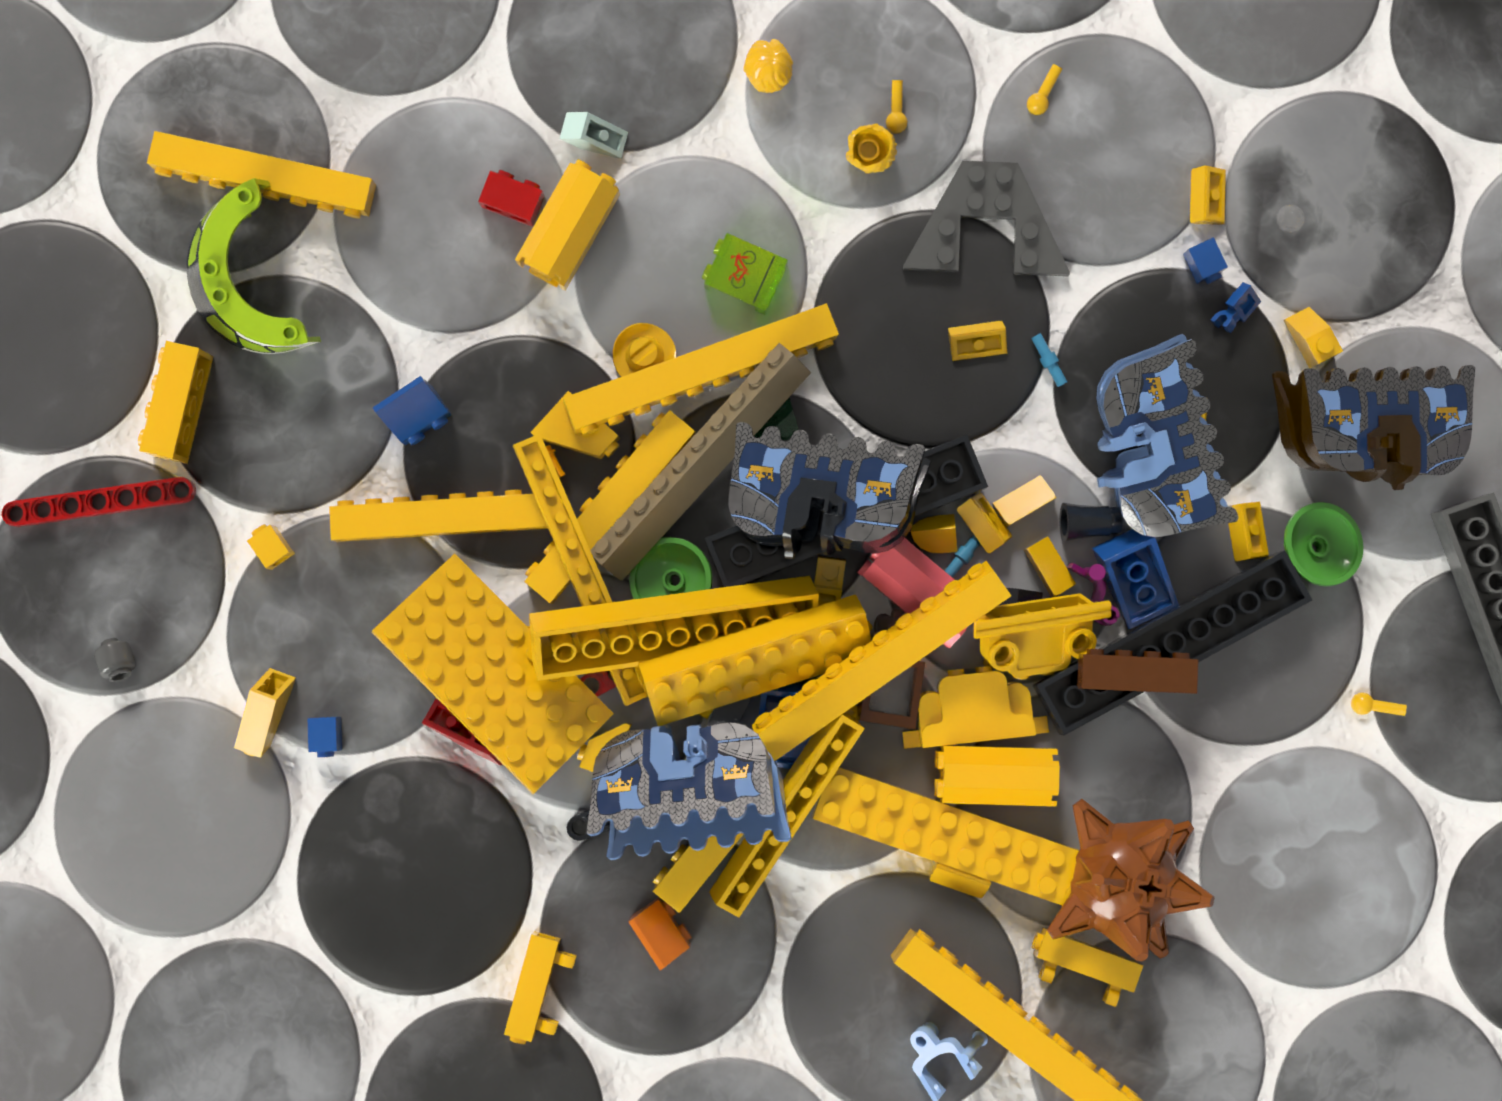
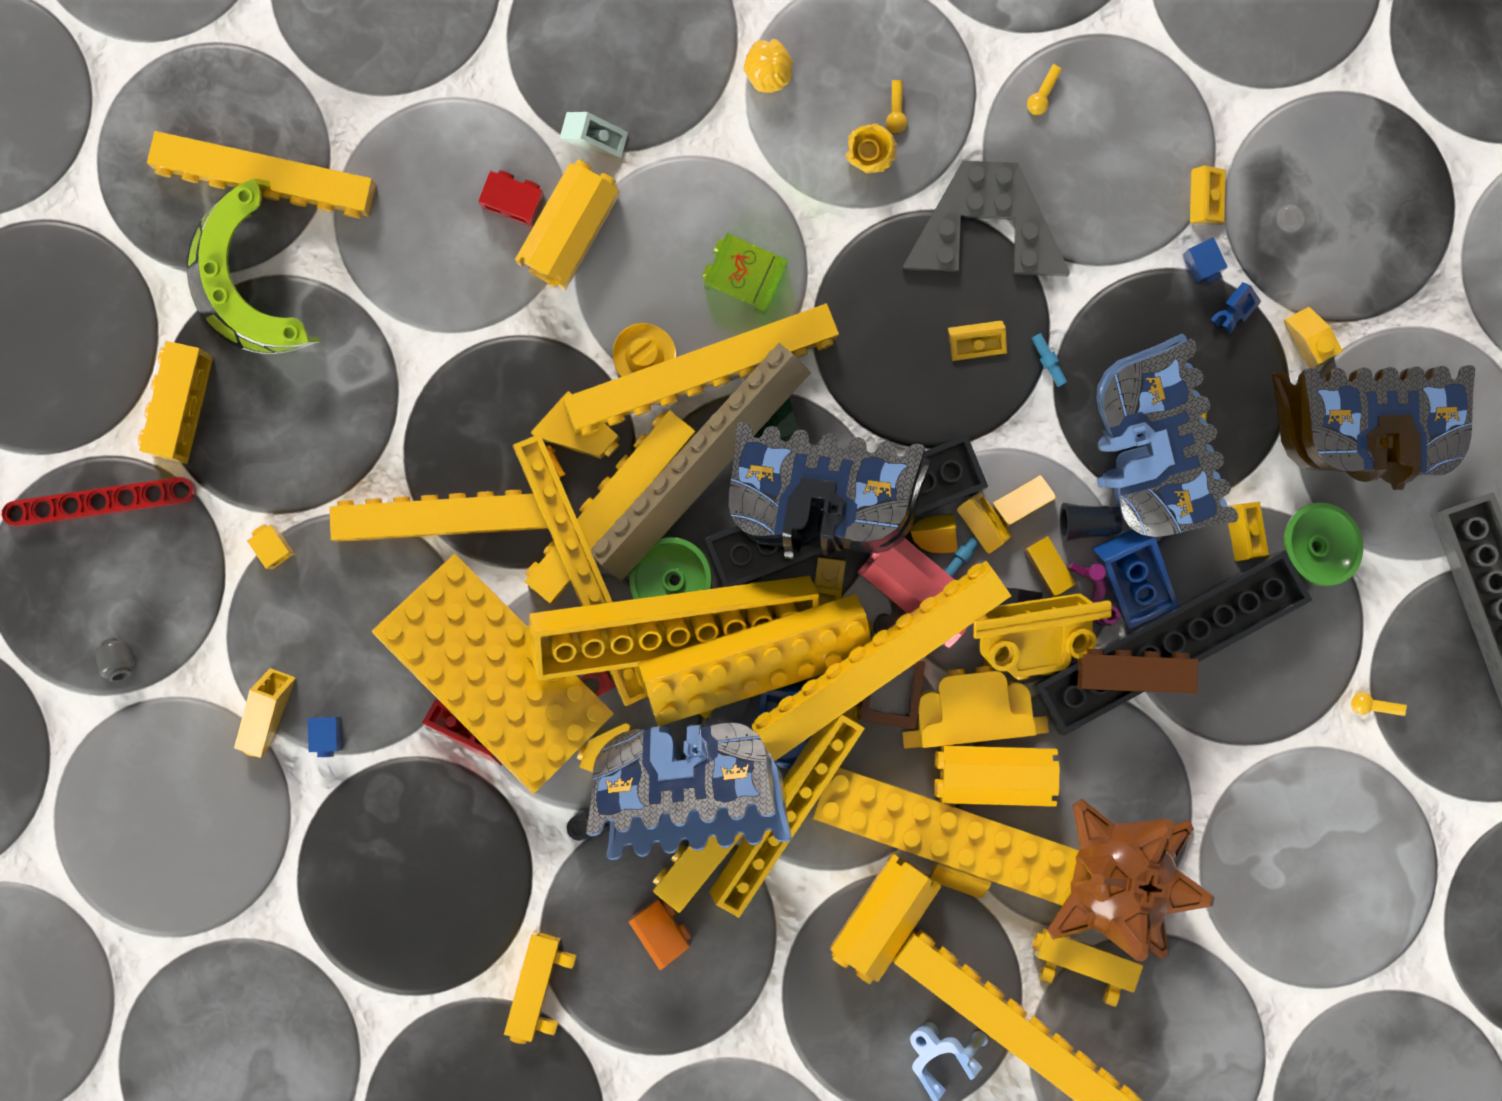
blue slope [373,376,452,446] -> none
none -> yellow brick [830,852,942,984]

